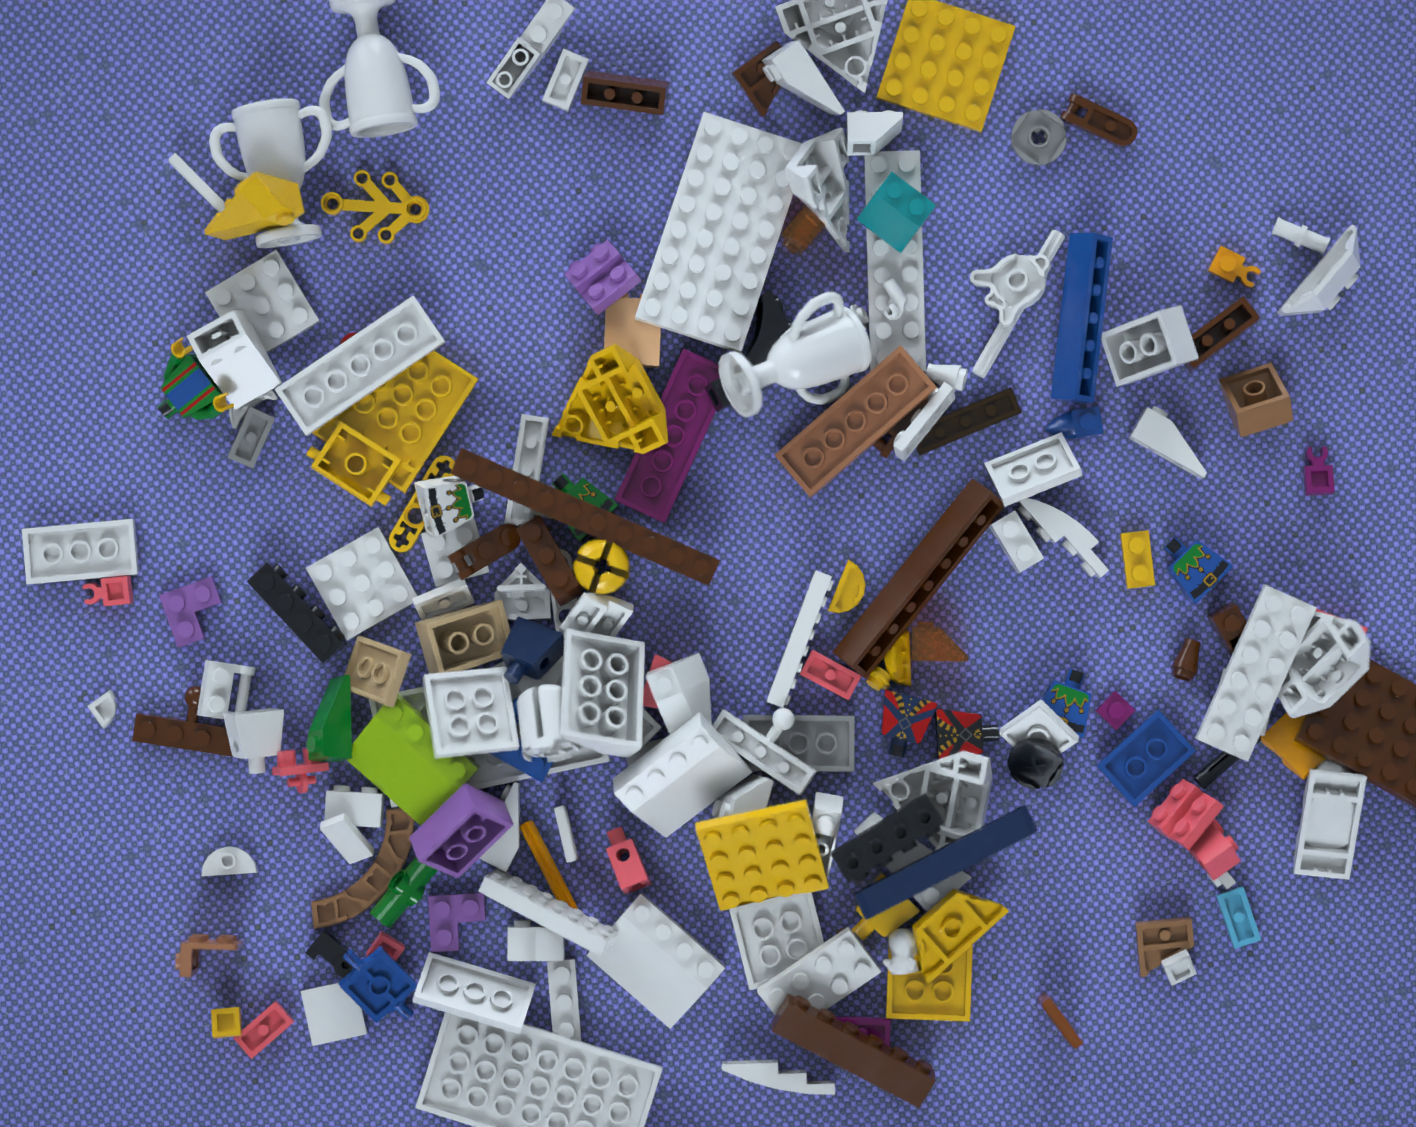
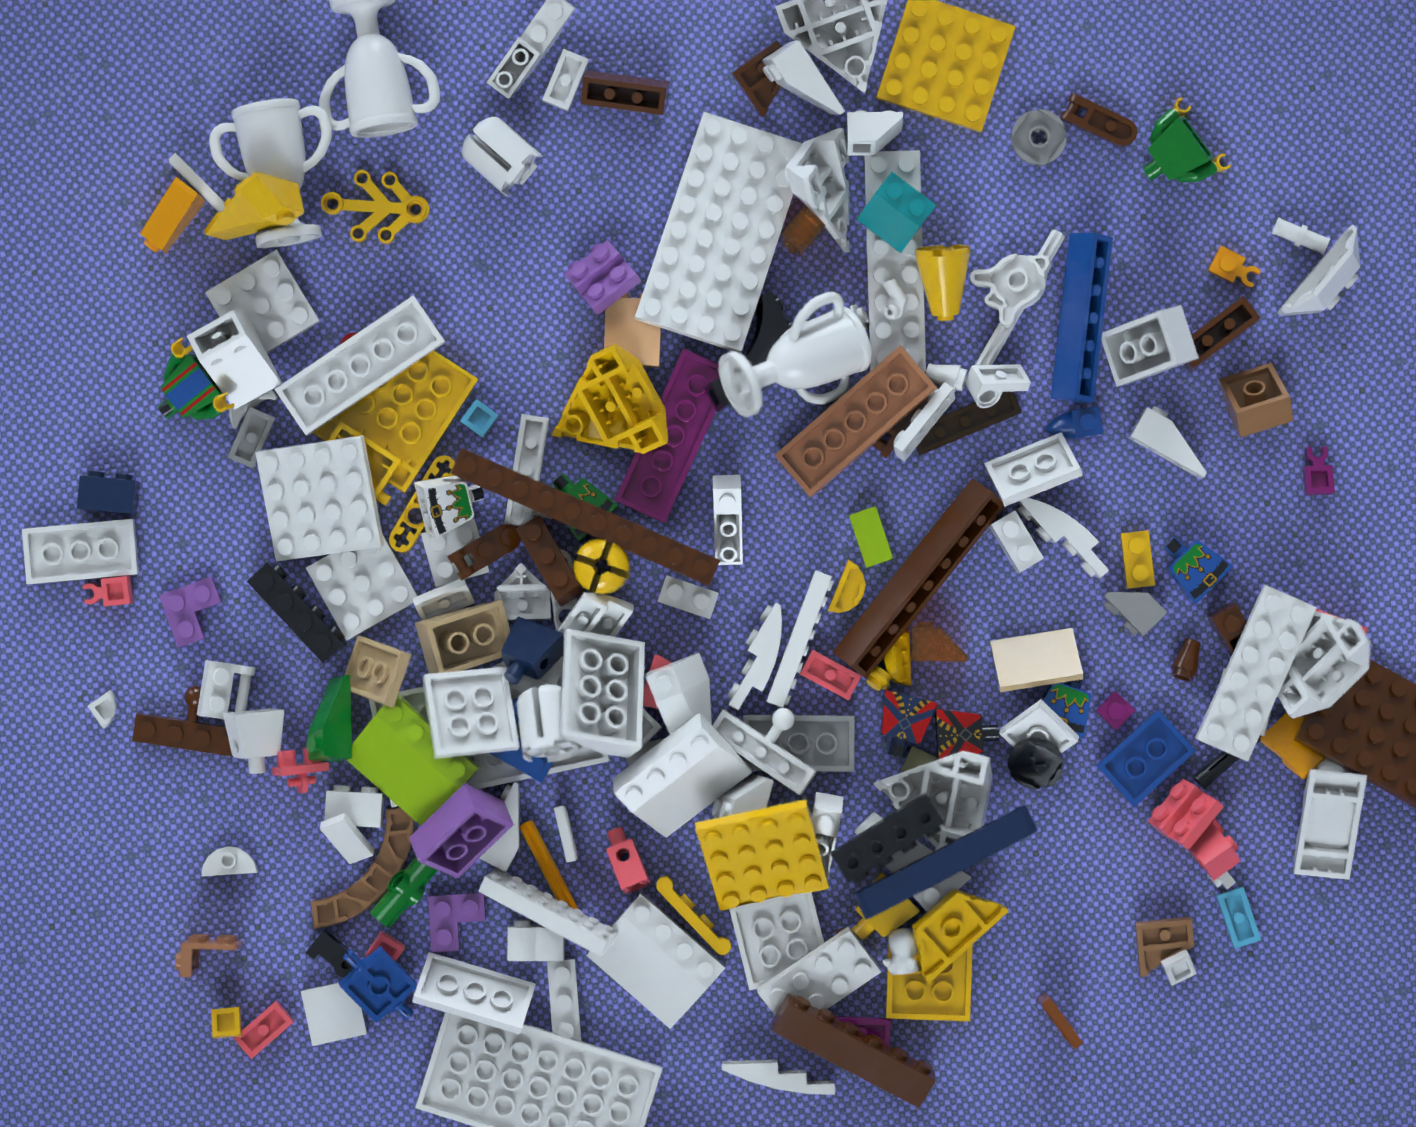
none -> dark blue brick [76,471,140,515]
none -> light orange slope [140,177,206,254]
none -> white plate [255,435,384,562]
none -> medium azure plate [460,399,499,438]
none -> white cylinder [461,117,542,197]
none -> yellow plate [656,876,731,955]
none -> white plate [657,575,719,619]
none -> white slope [713,475,743,565]
none -> white slope [727,603,782,710]
none -> lime slope [848,506,893,568]
none -> olive tile [900,746,937,772]
none -> yellow cone [915,245,970,321]
none -> white plate [966,364,1031,408]
none -> tan tile [990,628,1083,692]
none -> light grey slope [1102,592,1168,636]
none -> green torso [1143,98,1231,183]

